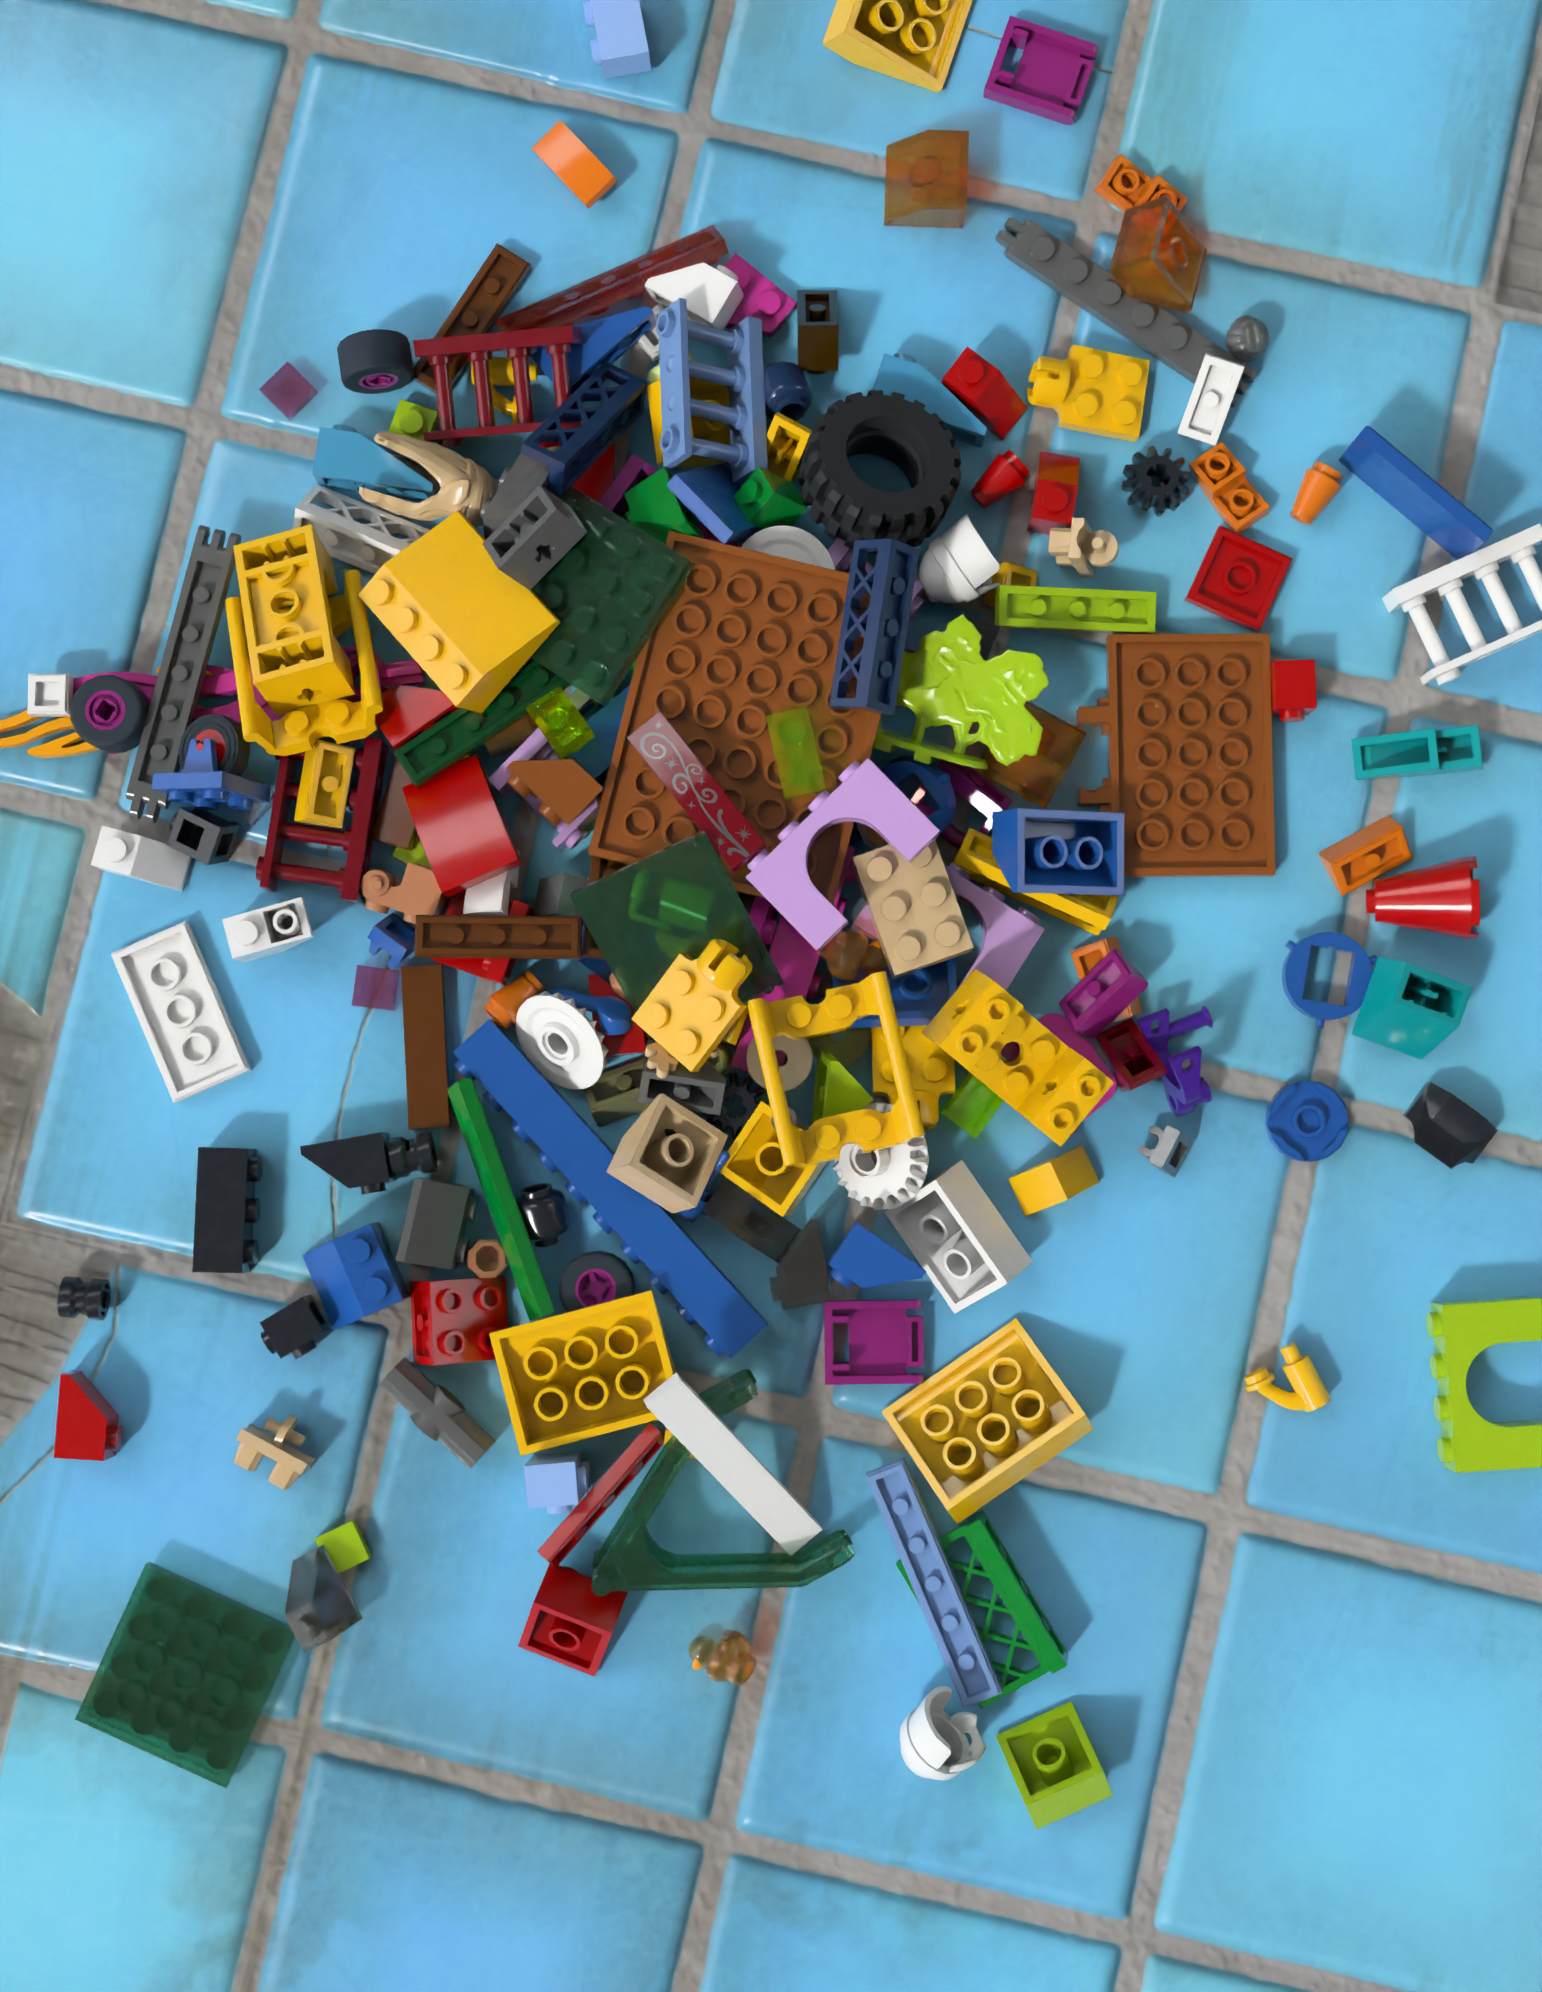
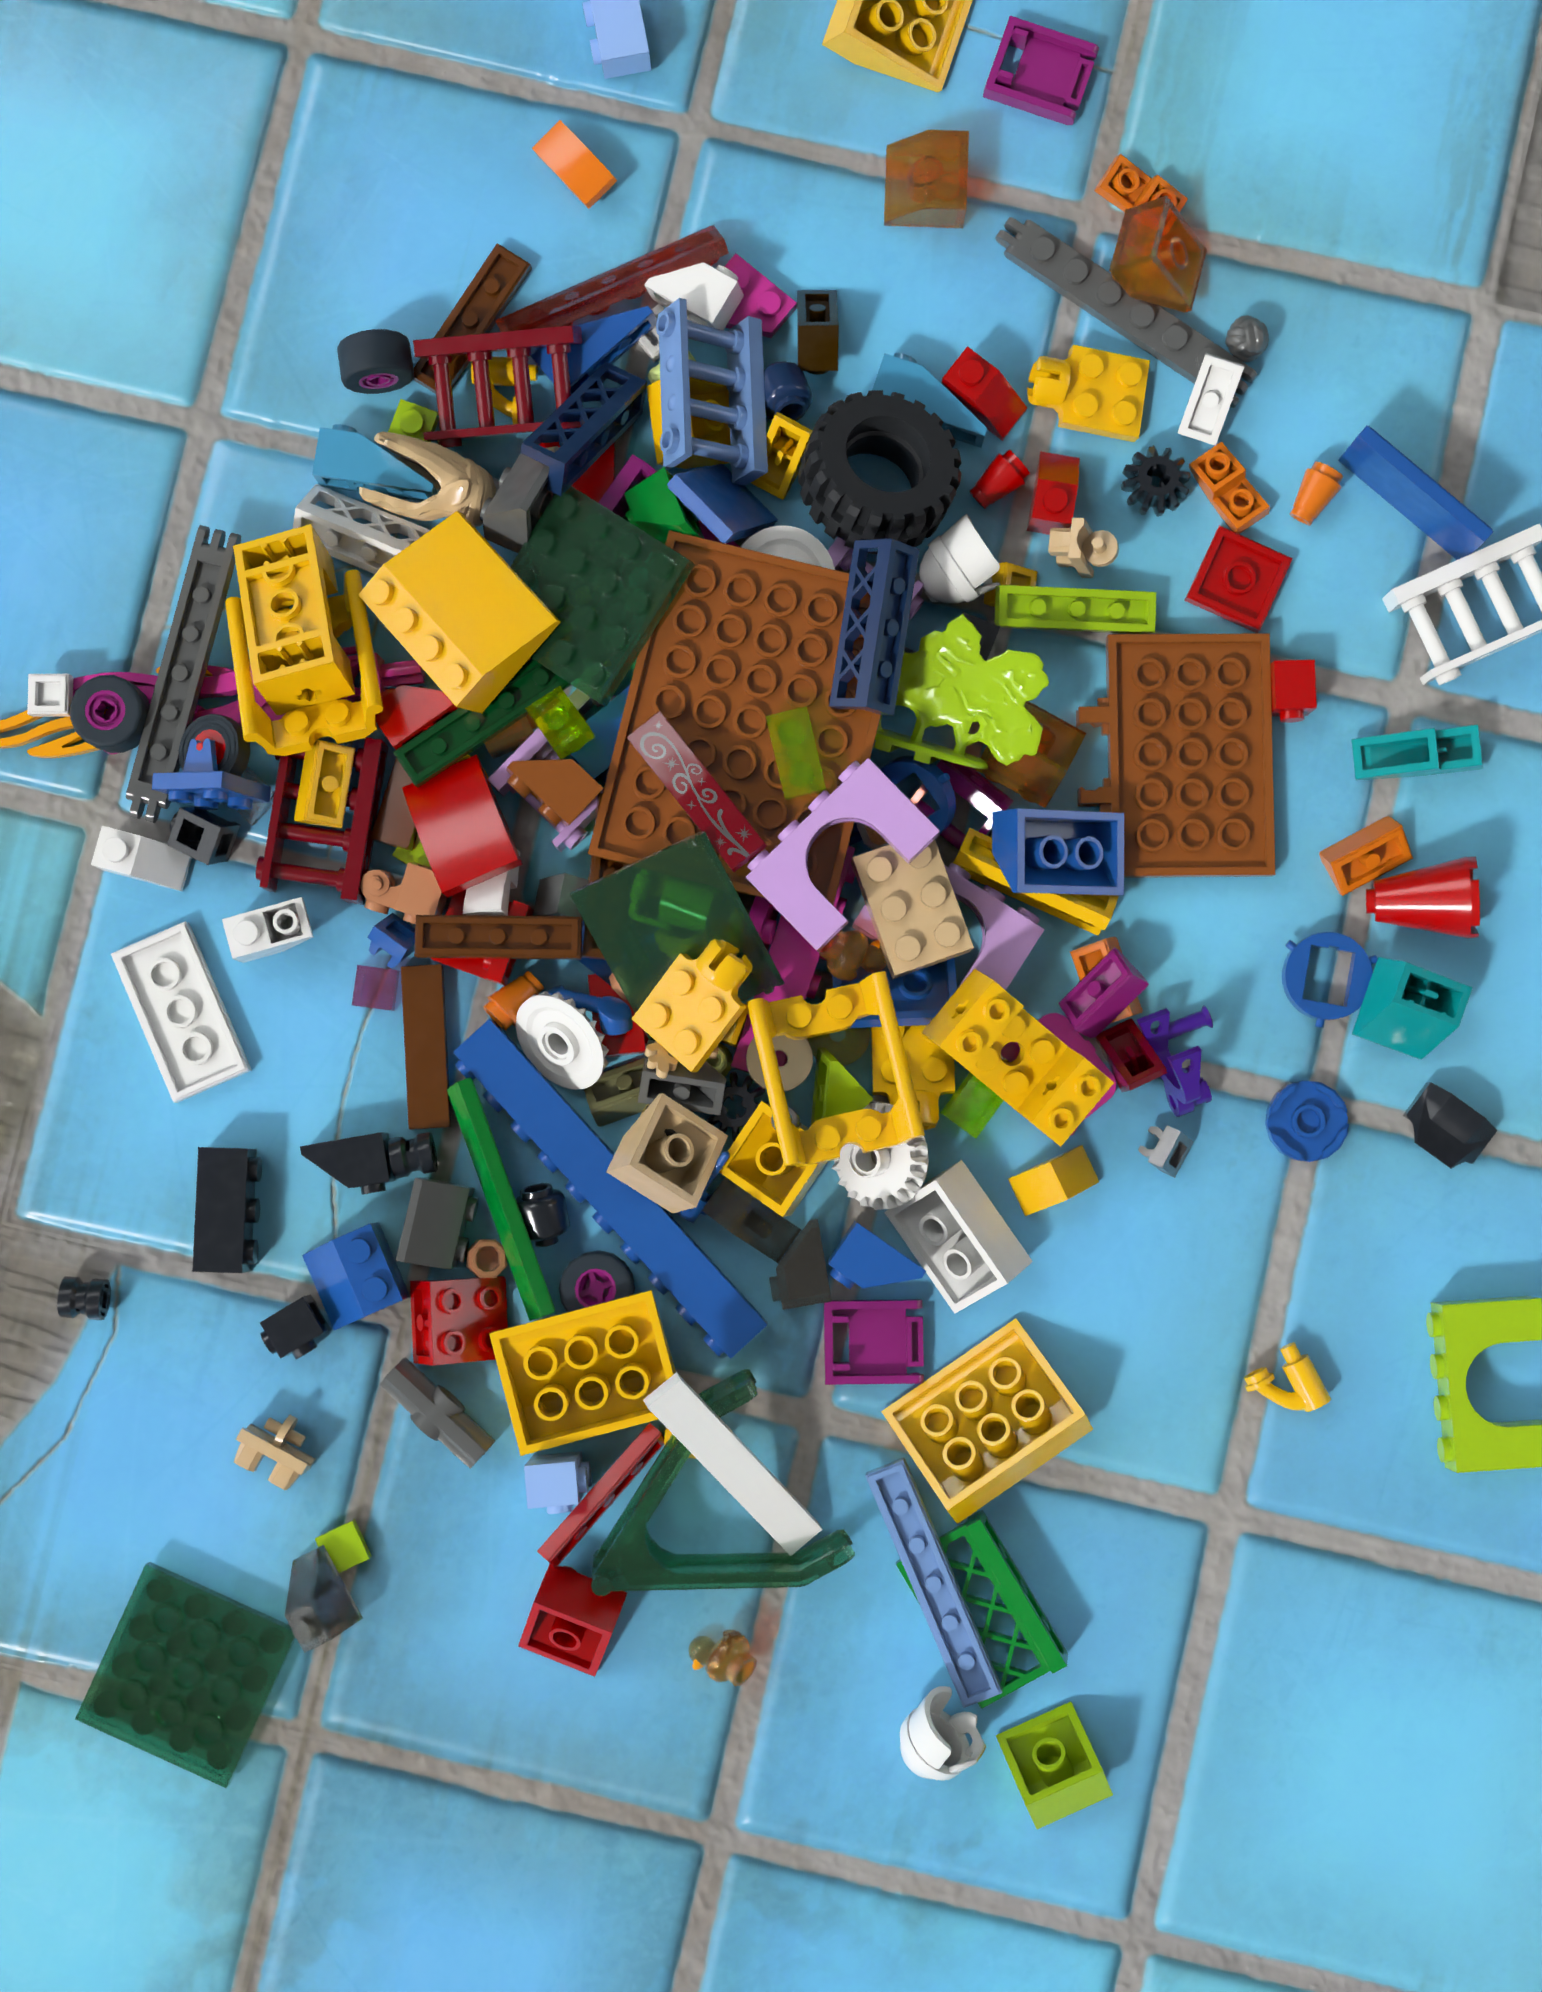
red slope [54,1370,123,1461] -> none
clear pink tile [259,361,318,421] -> none
dark grey brick [483,485,588,590] -> none
green brick [734,466,808,529] -> none

